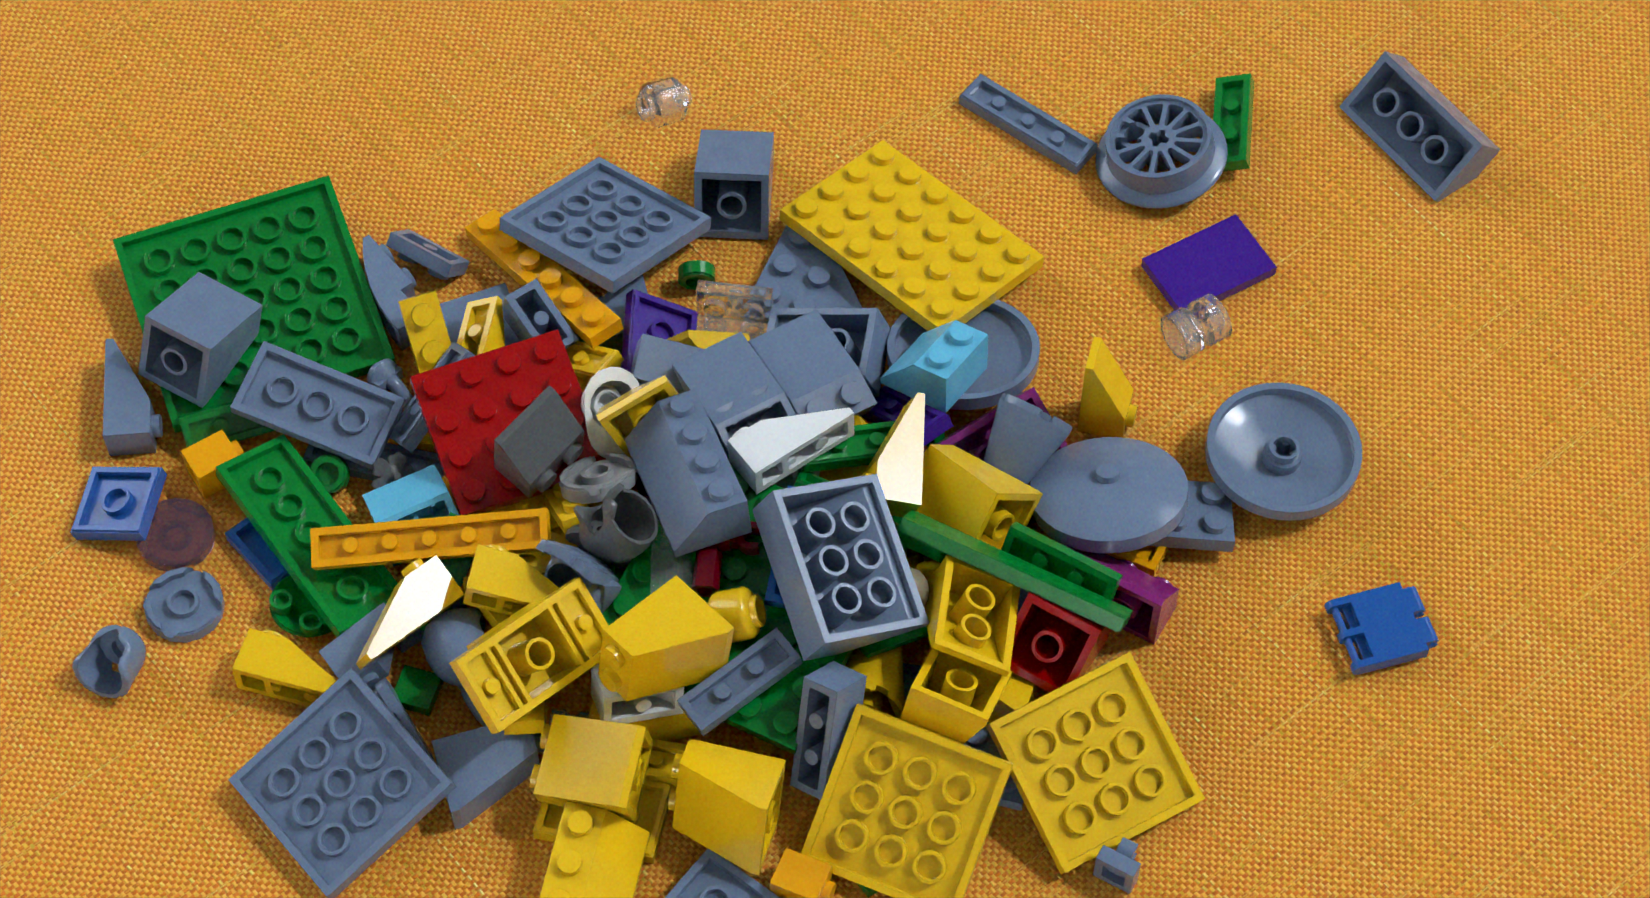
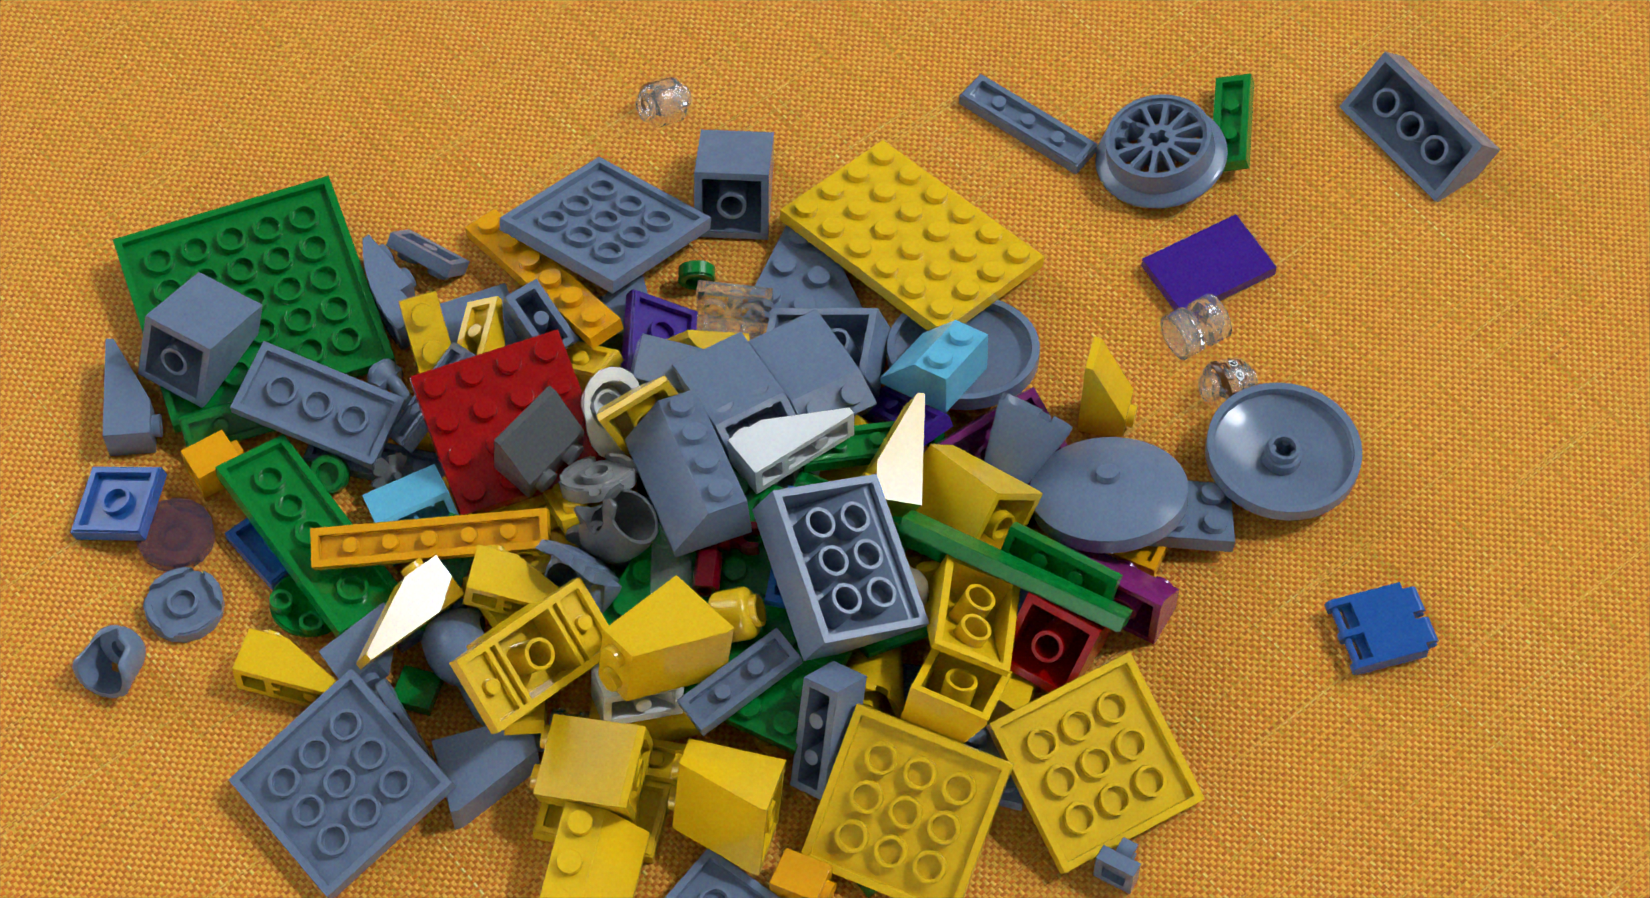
none -> clear head [1198,357,1258,409]

